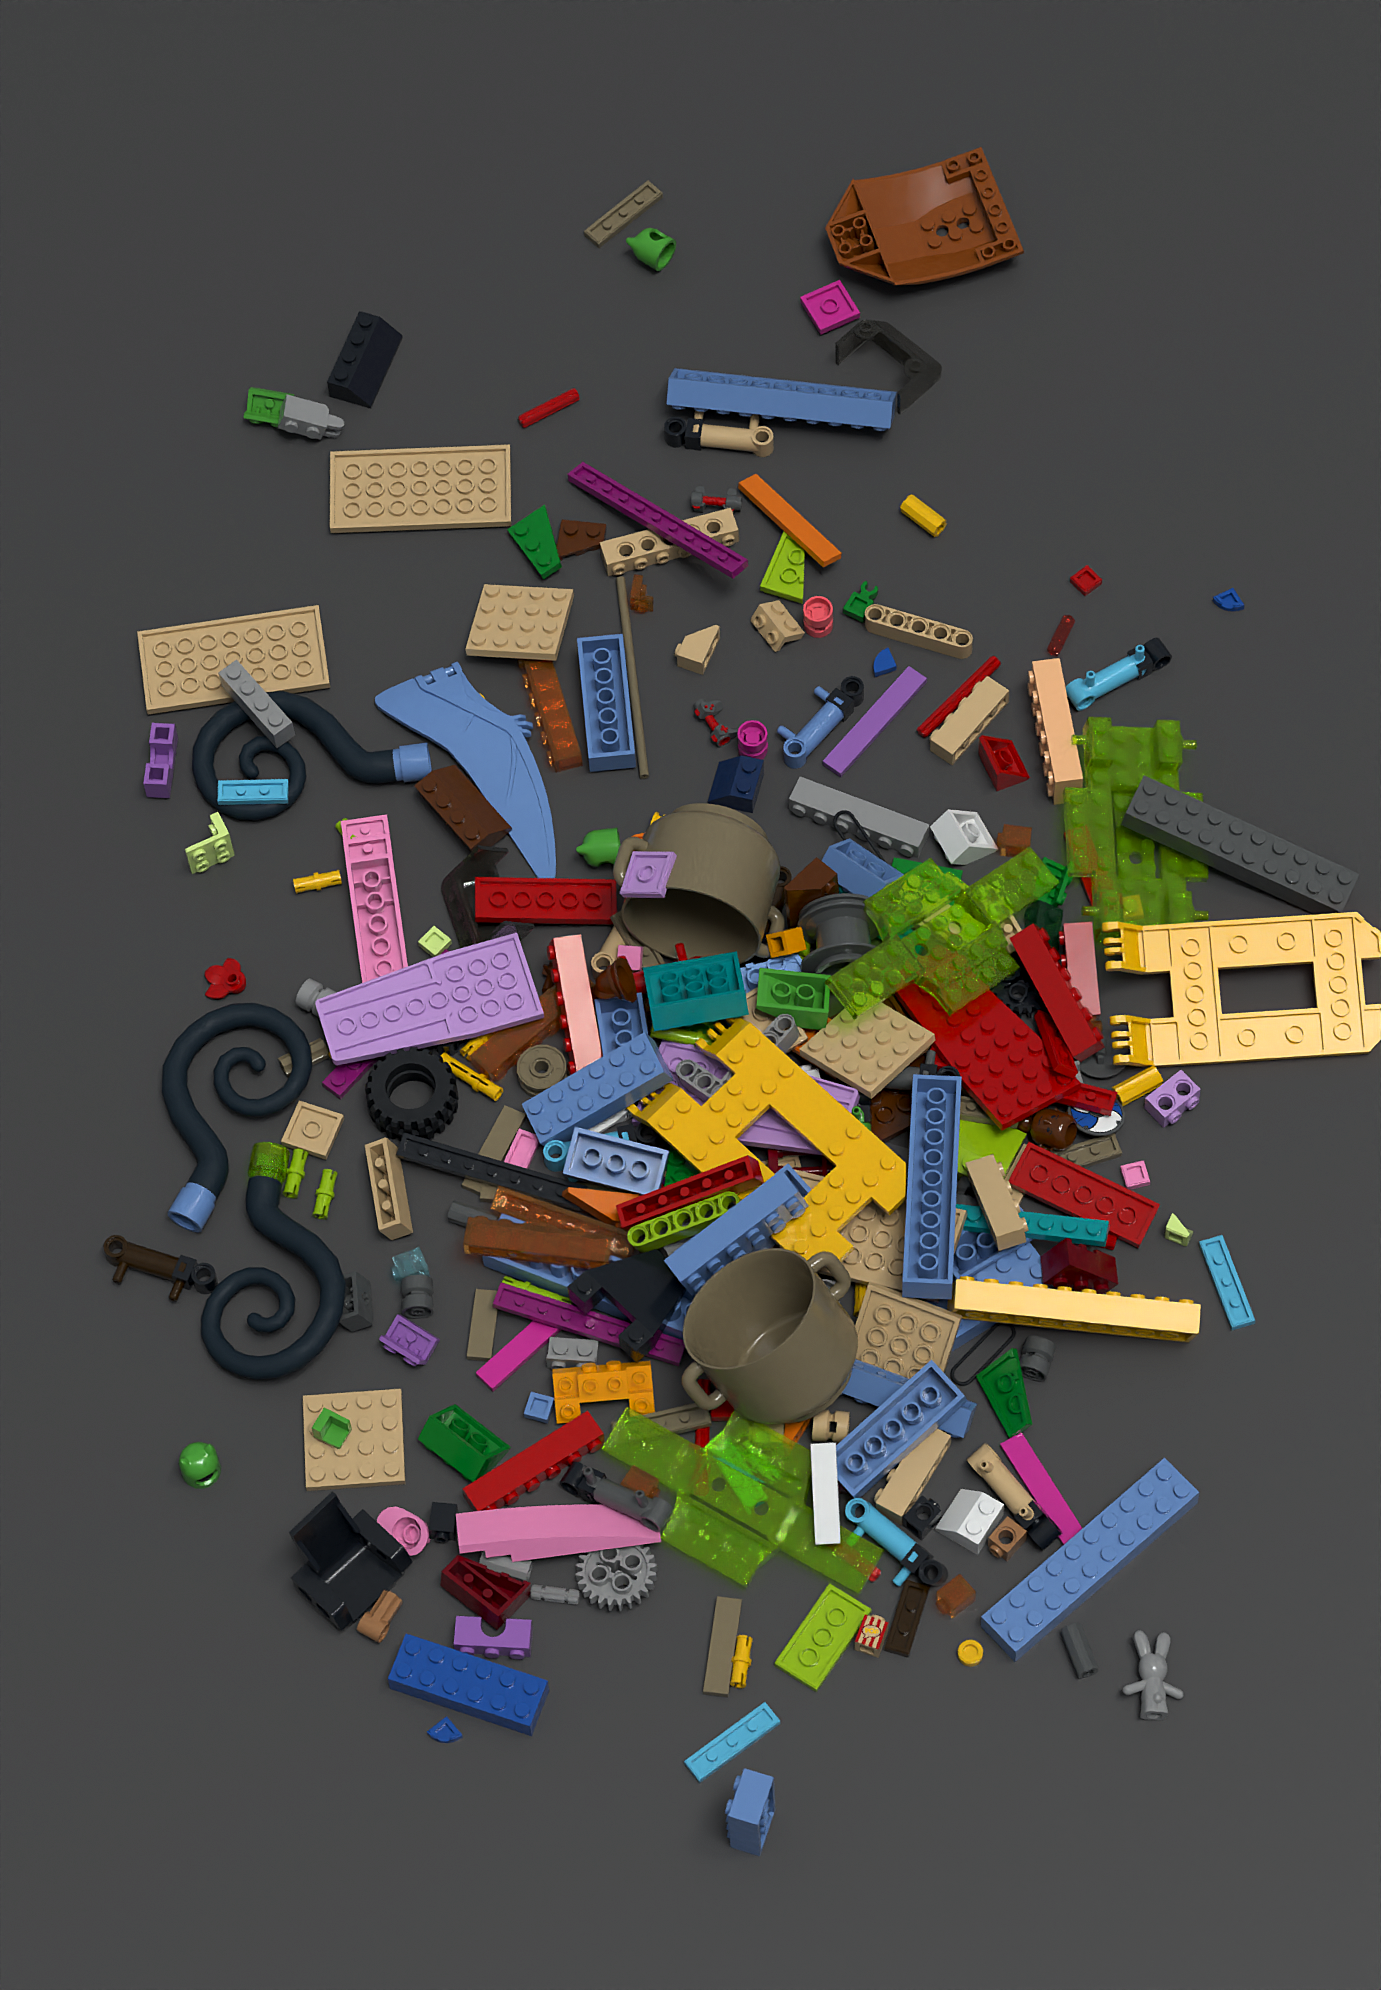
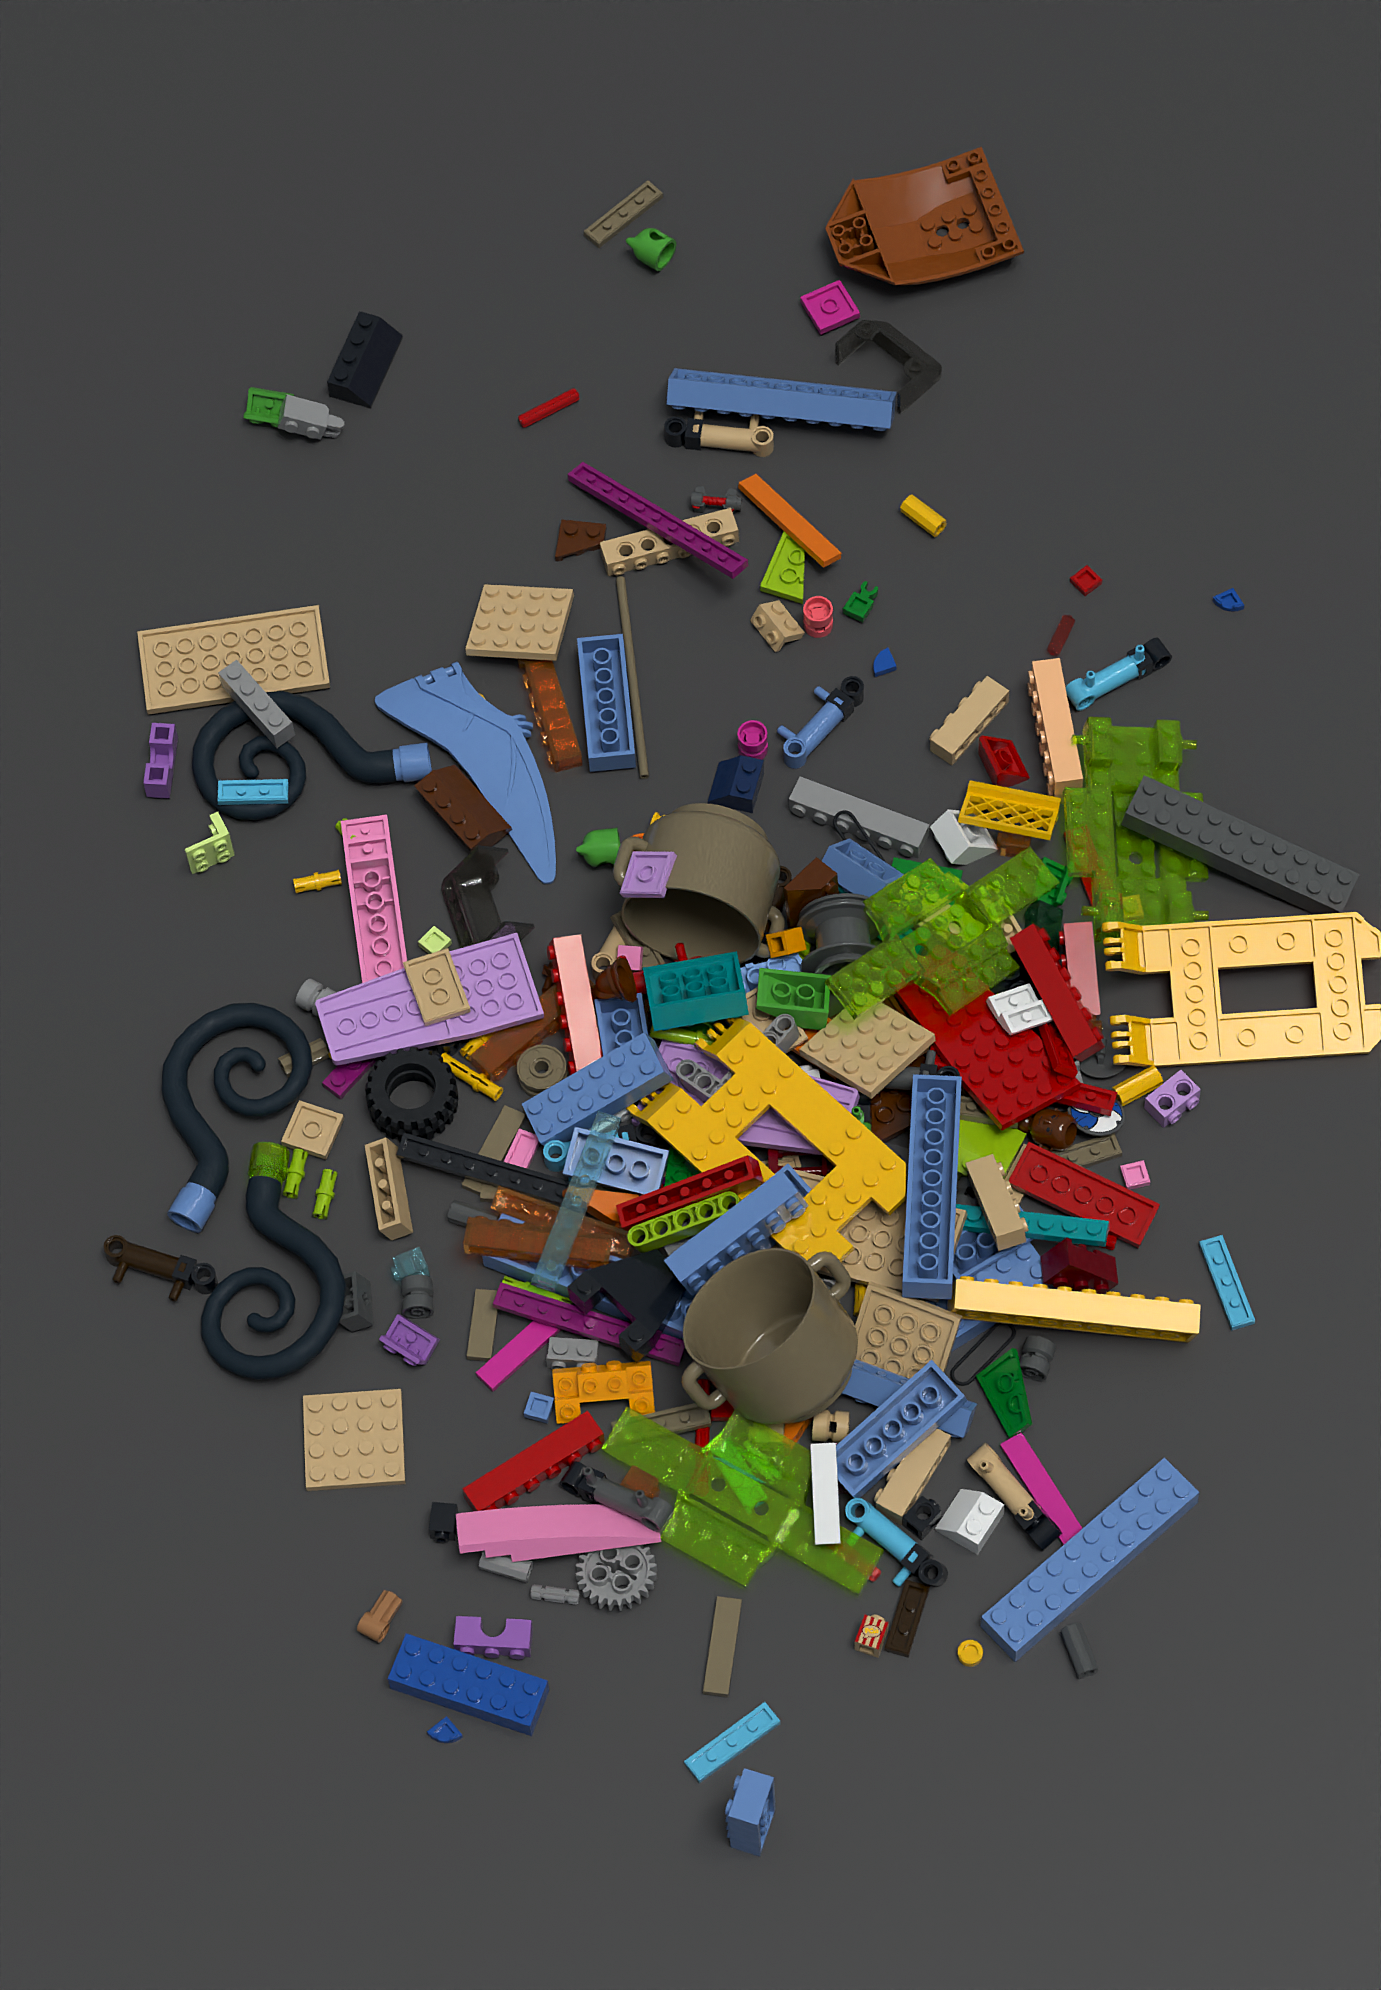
bright green piece [178,1442,221,1489] -> none
red plate [204,958,246,999] -> none
black piece [289,1491,413,1631] -> none
bright green panel [312,1408,352,1449] -> none
tan plate [330,445,511,533] -> none
bright pink piece [377,1506,431,1556] -> none
green slope [418,1404,511,1482] -> none
dark red wedge [440,1555,531,1630] -> none
red plate [475,877,617,925] -> none
green wing [507,505,562,580] -> none
clear orange bracket [630,574,654,612] -> none
tan slope [675,625,720,675] -> none
dark grey piece [693,699,738,747] -> none
yellow pin [730,1635,753,1688] -> none
lime tile [774,1583,872,1692] -> none
medium lavender tile [823,666,927,777] -> none
tan beam [865,604,973,659] -> none
red axle [917,656,1001,738] -> none
clear orange brick [936,1574,976,1619] -> none
medium nougat brick [988,1516,1027,1561] -> none
light grey animal [1123,1630,1184,1720] -> none
yellowish green slope [1165,1213,1193,1246] -> none
none -> tan tile [403,948,471,1026]
none -> clear light blue tile [531,1111,621,1292]
none -> yellow fence [958,780,1061,840]
none -> white slope [986,983,1053,1035]

